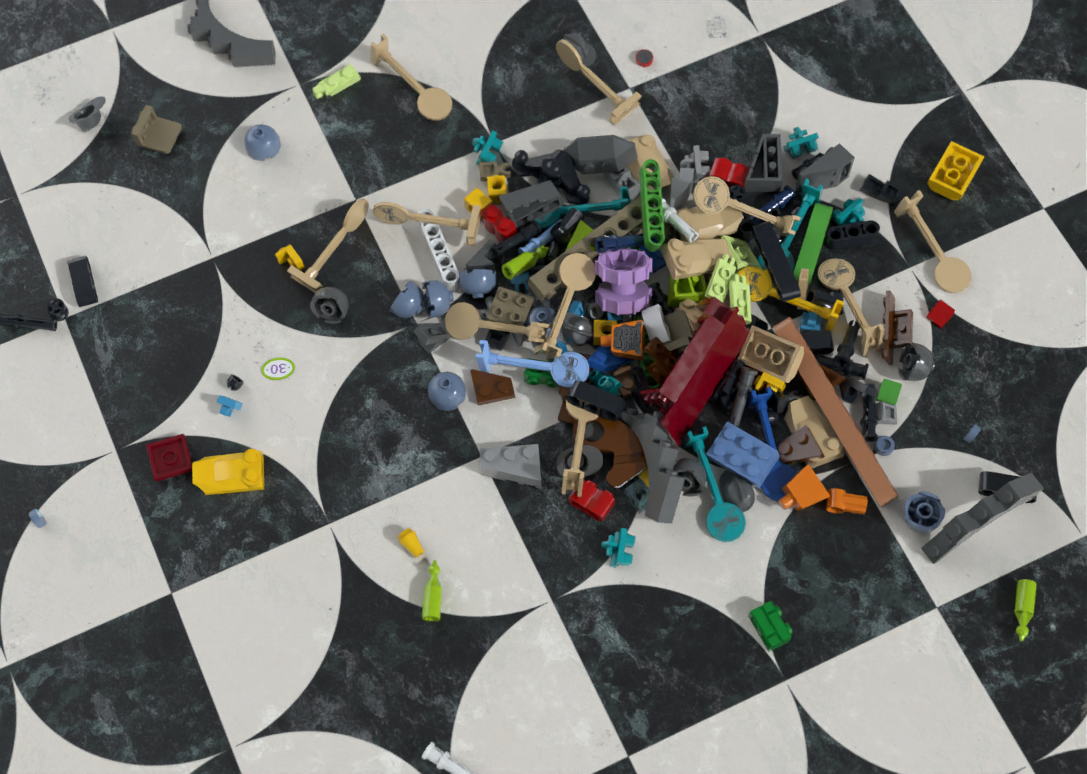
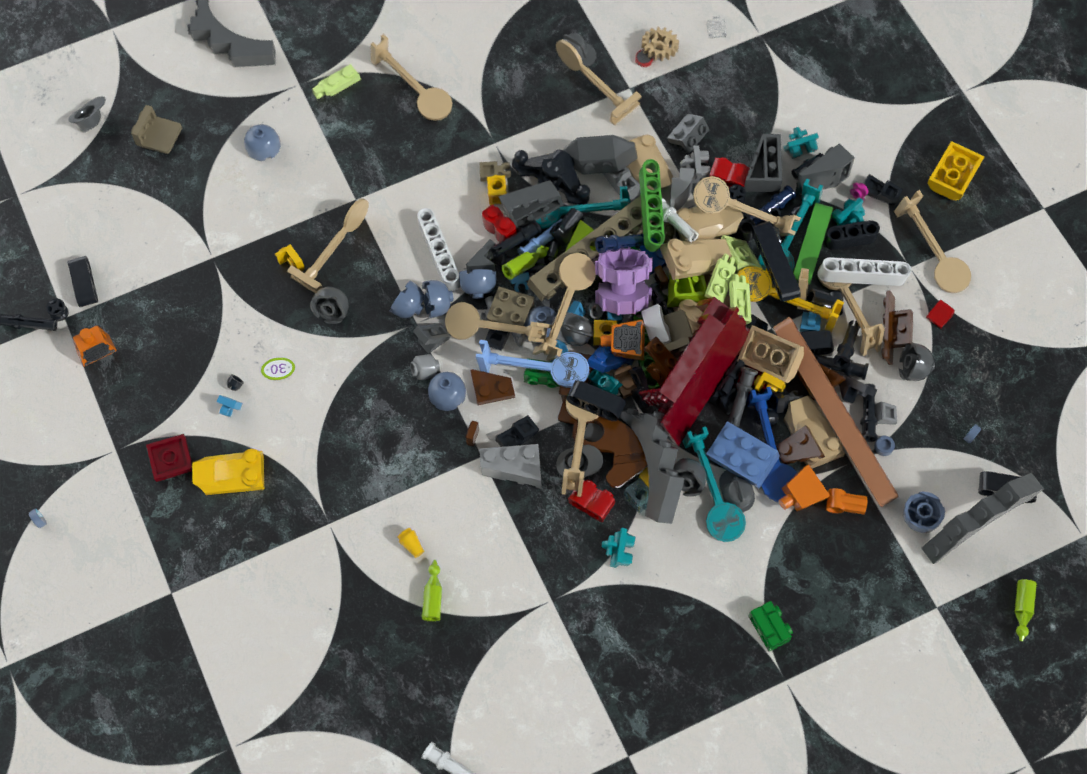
tan piece [373,202,481,247] -> none
yellow brick [464,188,493,221] -> none
teal hips [472,131,504,165] -> none
bright green slope [876,379,902,405] -> none
none -> orange torso [73,326,117,367]
none -> light grey head [410,354,440,380]
none -> reddish brown tile [466,421,479,447]
none -> black slope [495,415,539,447]
none -> tan gear [641,27,679,61]
none -> reddish brown tile [653,265,669,291]
none -> dark grey bracket [667,114,709,153]
none -> white beam [817,257,912,286]
none -> dark pink plate [850,182,868,201]

